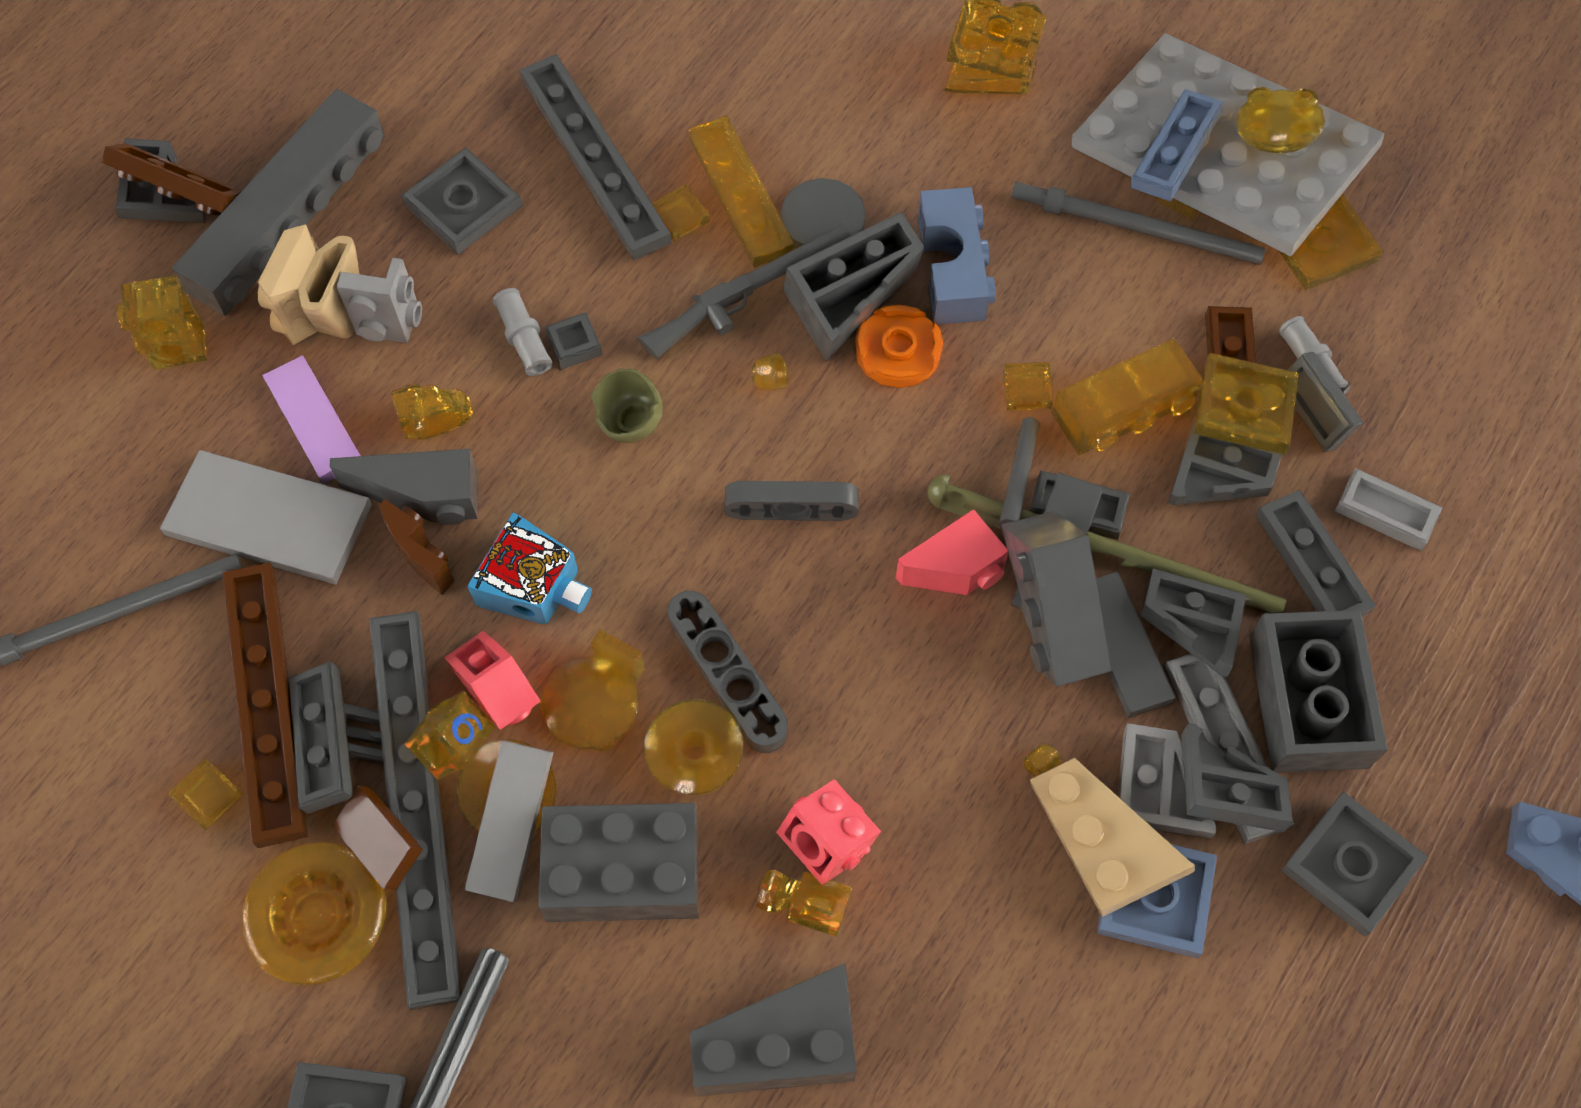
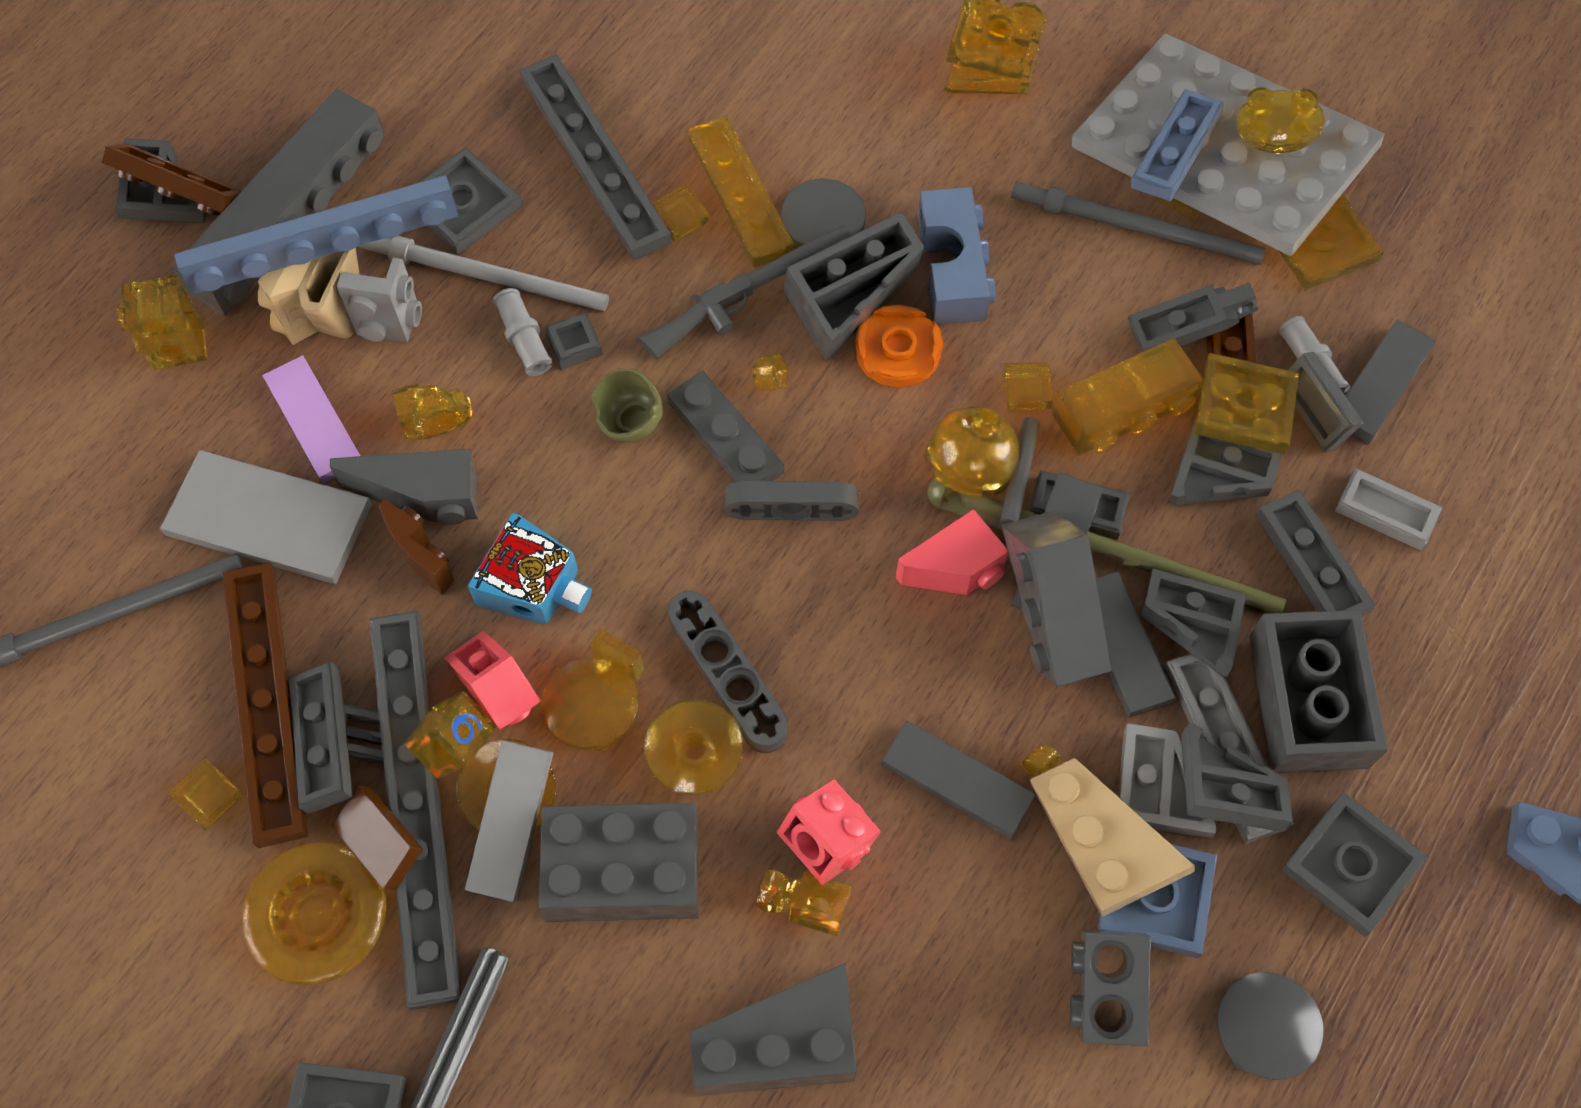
none -> sand blue plate [174,175,458,295]
none -> light grey bar [358,236,609,312]
none -> dark grey plate [667,371,784,482]
none -> dark grey tile [881,720,1036,840]
none -> clear yellow cylinder [924,407,1020,497]
none -> dark grey brick [1070,929,1151,1047]
none -> dark grey hinge [1128,283,1258,360]
none -> dark grey dish [1217,972,1323,1080]
none -> dark grey tile [1345,319,1437,444]

